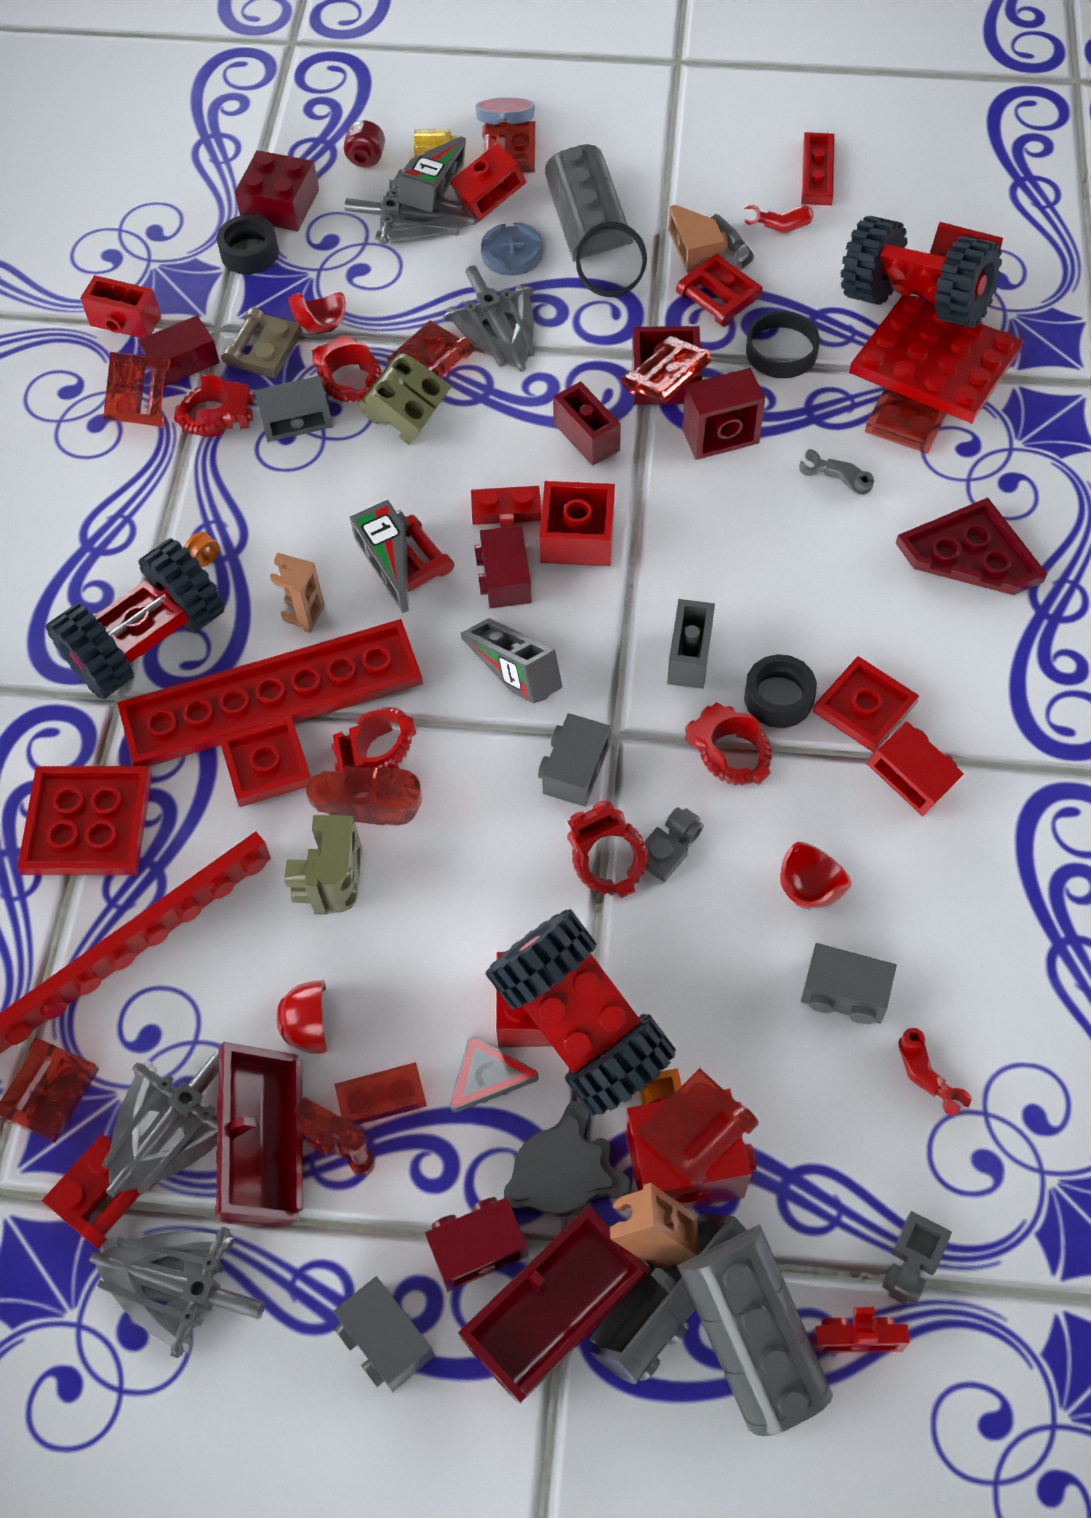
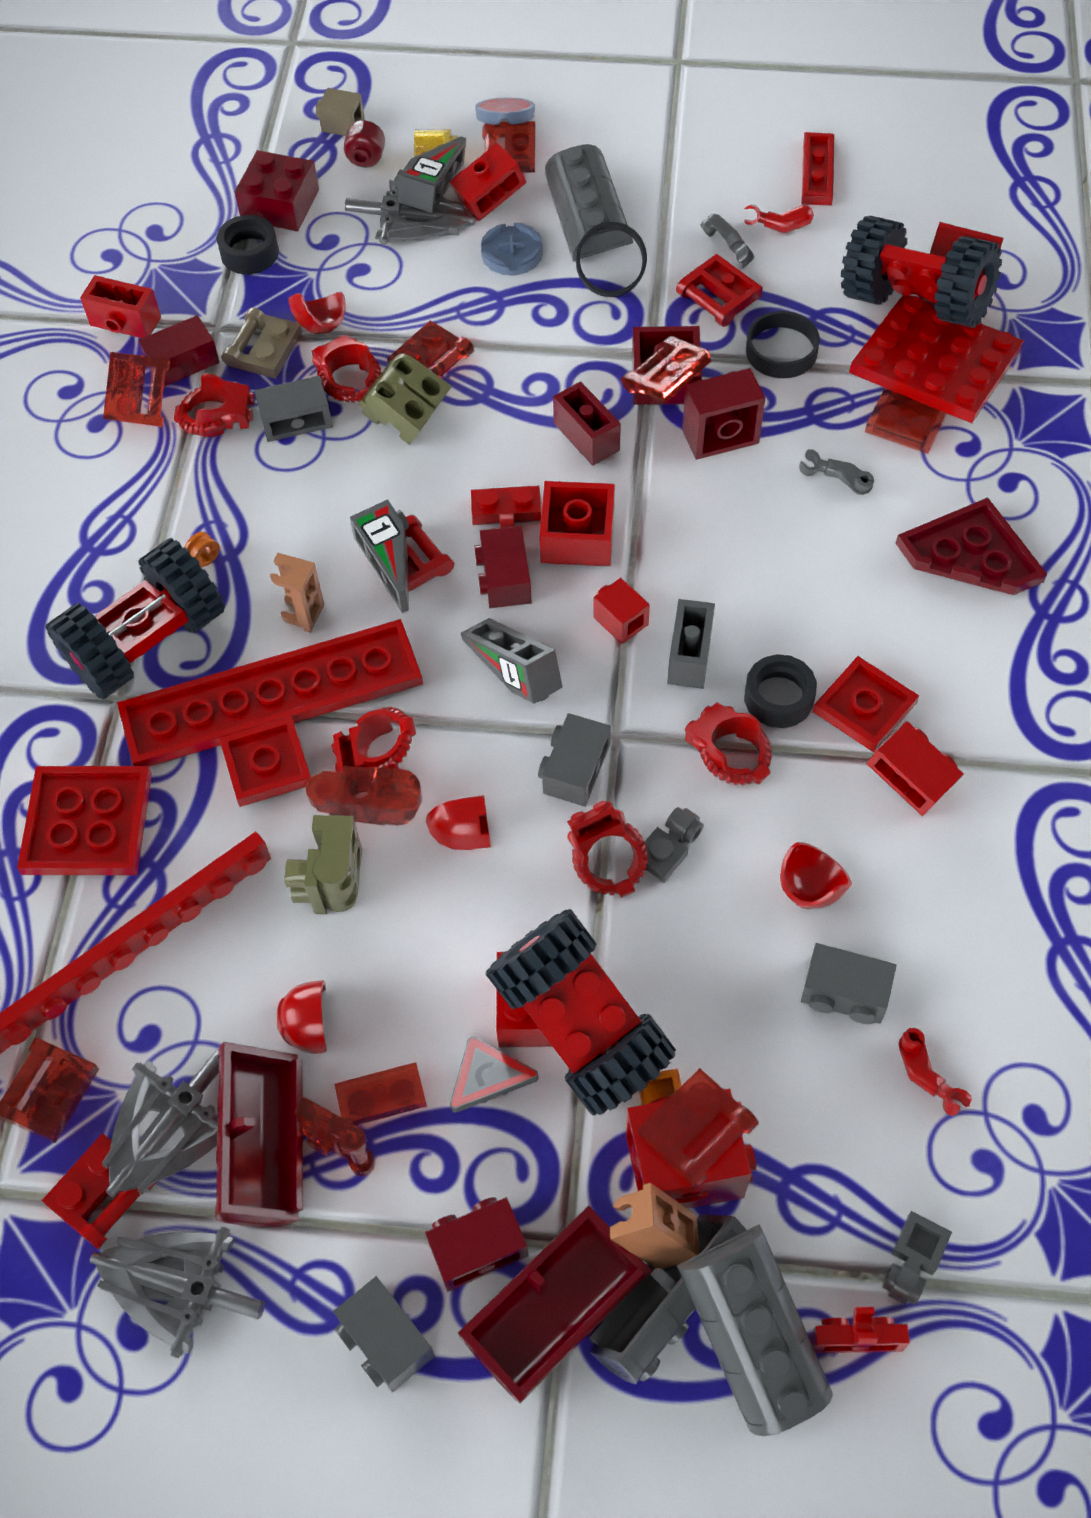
flat silver bar [444,265,534,372] -> none
dark grey tile [504,1101,630,1217] -> none
nougat slope [668,205,728,273] -> none
none -> dark tan brick [316,88,364,136]
none -> red brick [425,795,491,850]
none -> red brick [593,577,650,644]

